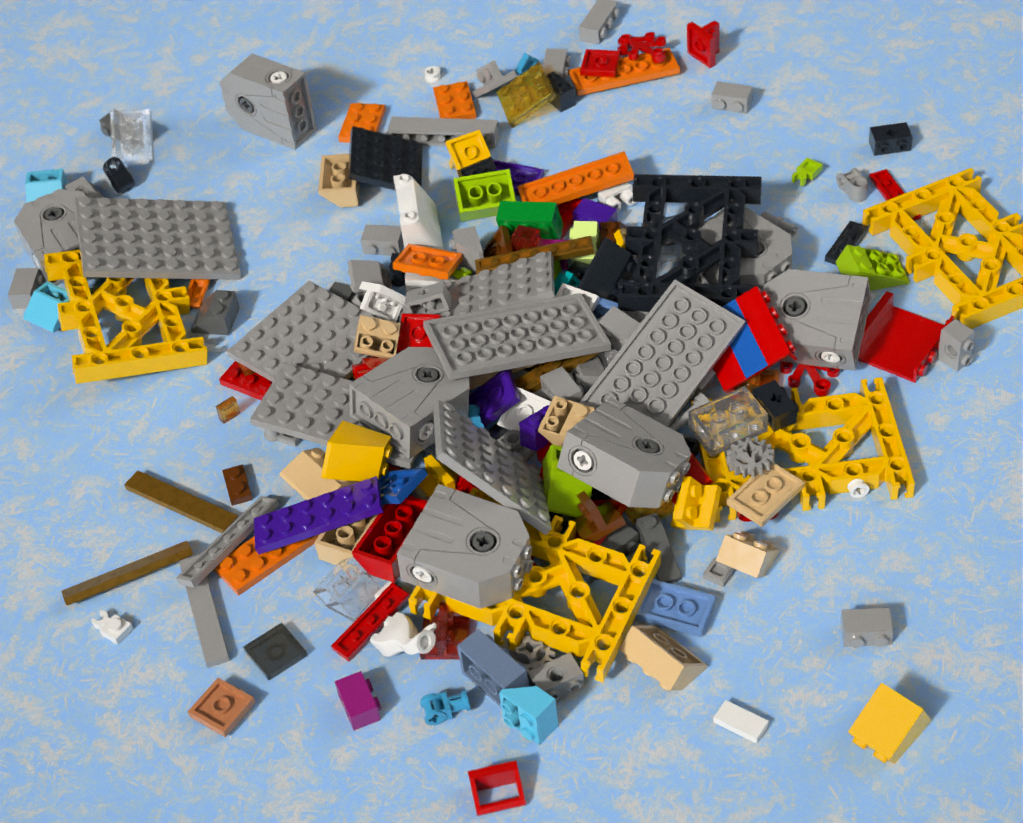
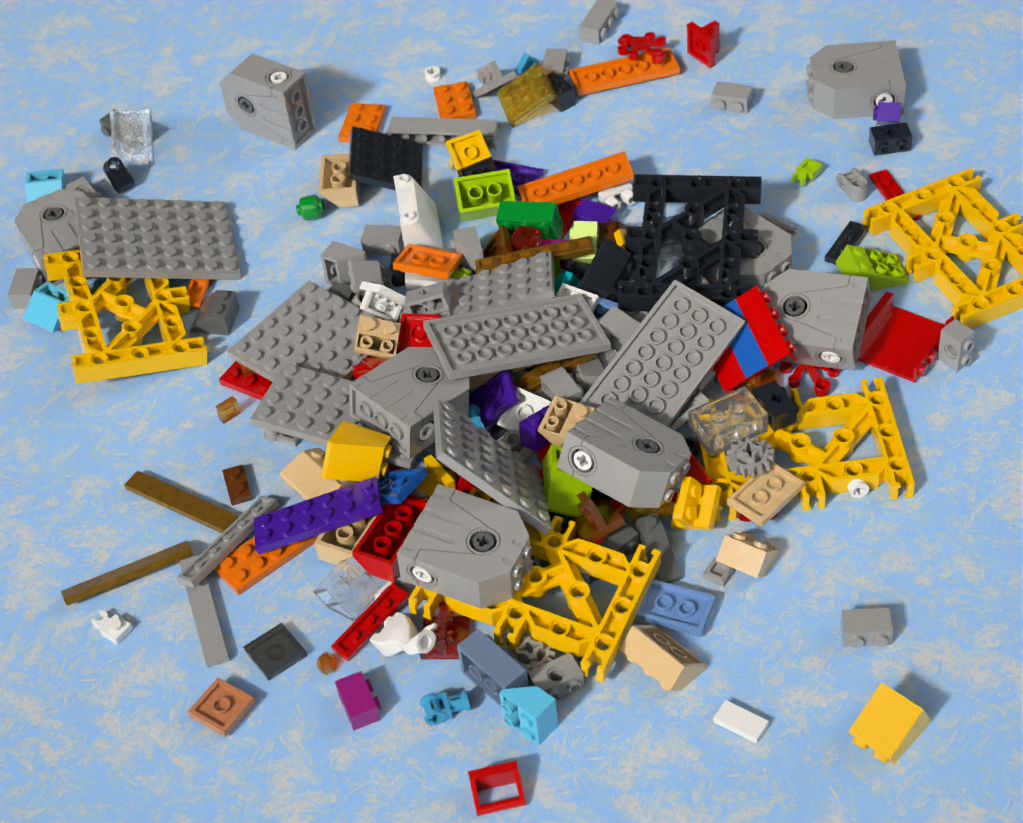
red tile [580,49,621,78] -> none
none -> green head [296,195,325,221]
none -> clear orange plate [317,652,337,675]
none -> light grey slope [320,241,367,285]
none -> light grey piece [806,40,906,119]
none -> dark purple brick [873,102,901,125]

